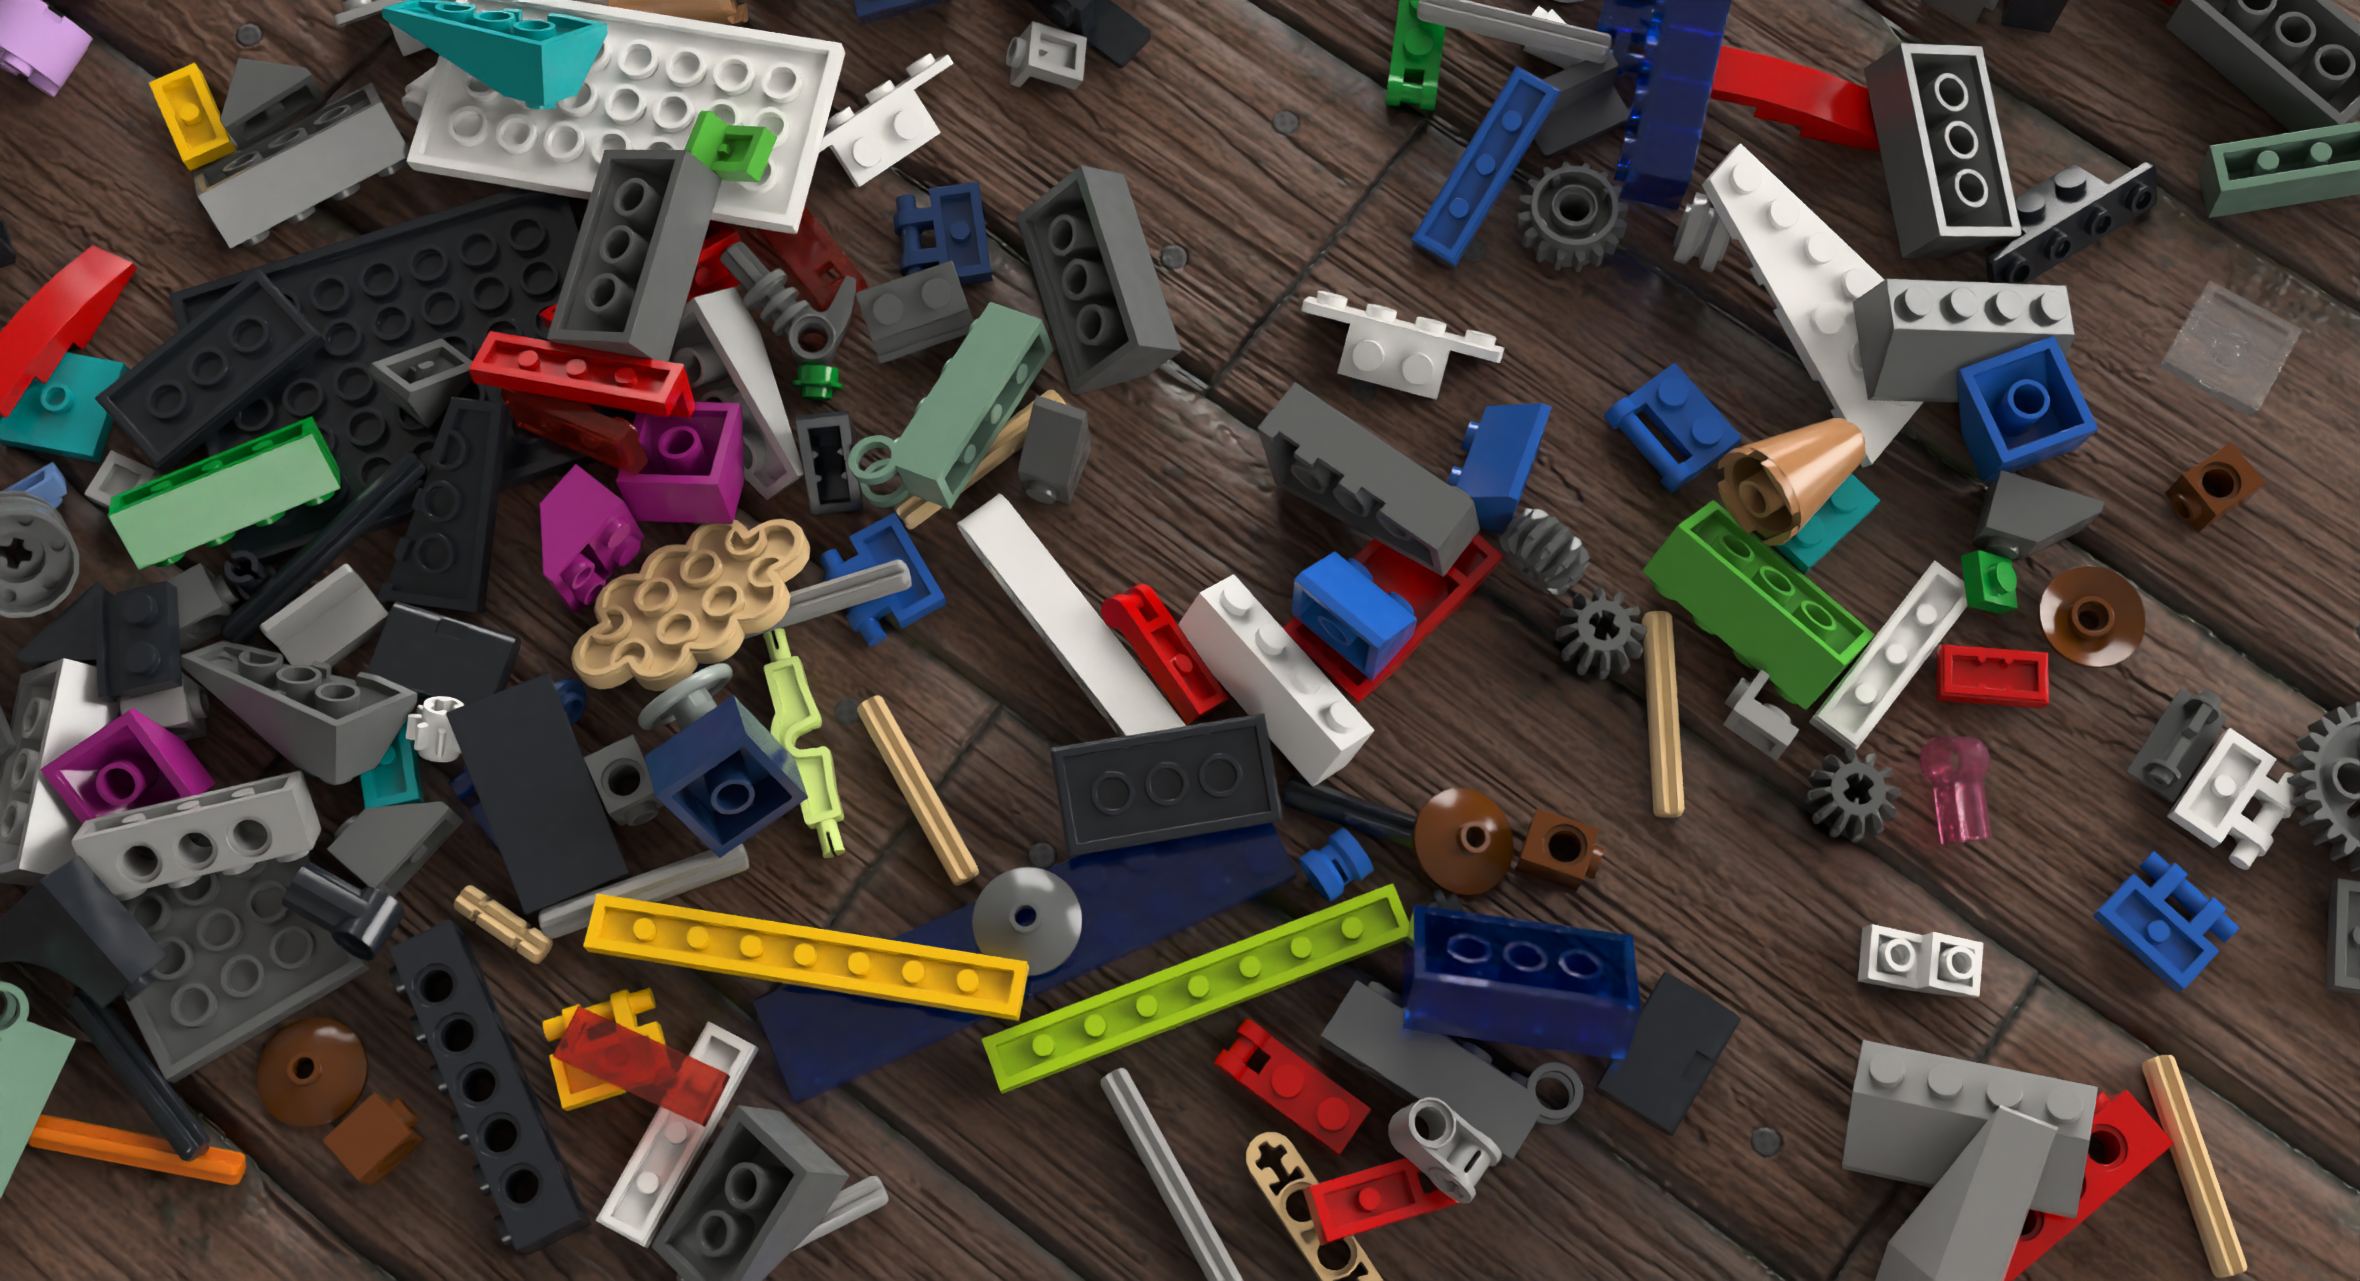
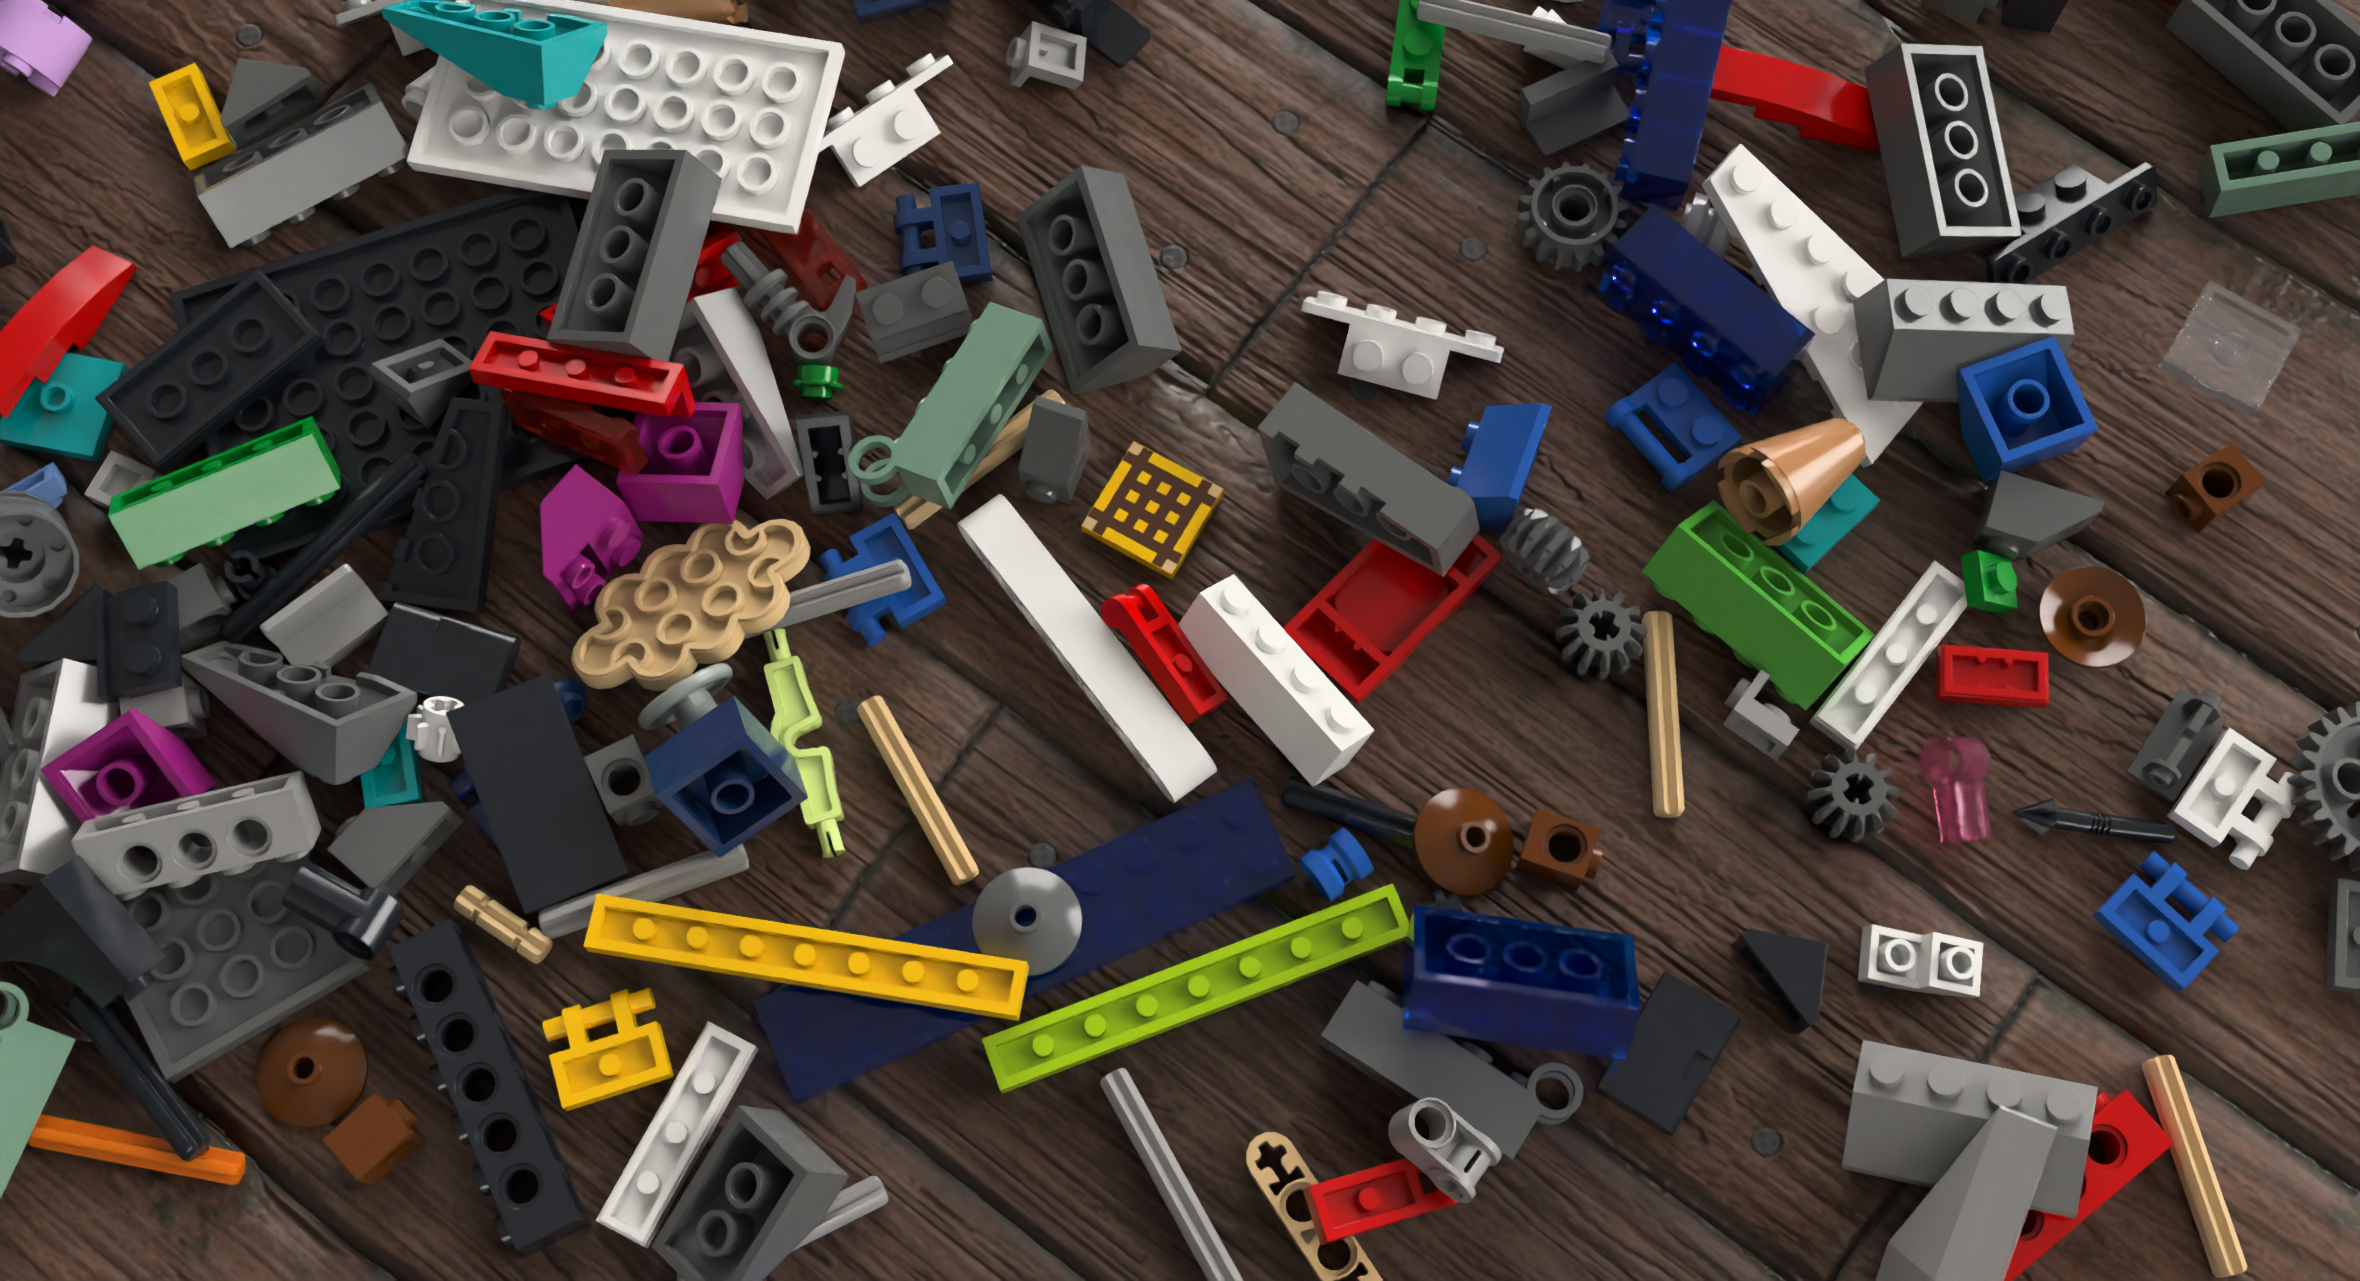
clear red tile [552,1006,730,1127] -> none
bright green bracket [684,110,777,183] -> none
black tile [1050,713,1283,858] -> none
red plate [1213,1018,1372,1157] -> none
blue slope [1291,552,1417,681] -> none
blue tile [1411,66,1561,267] -> none
none -> tile [1081,441,1223,580]
none -> clear blue brick [1599,204,1815,417]
none -> black slope [1731,928,1828,1035]
none -> black piece [2012,798,2175,844]

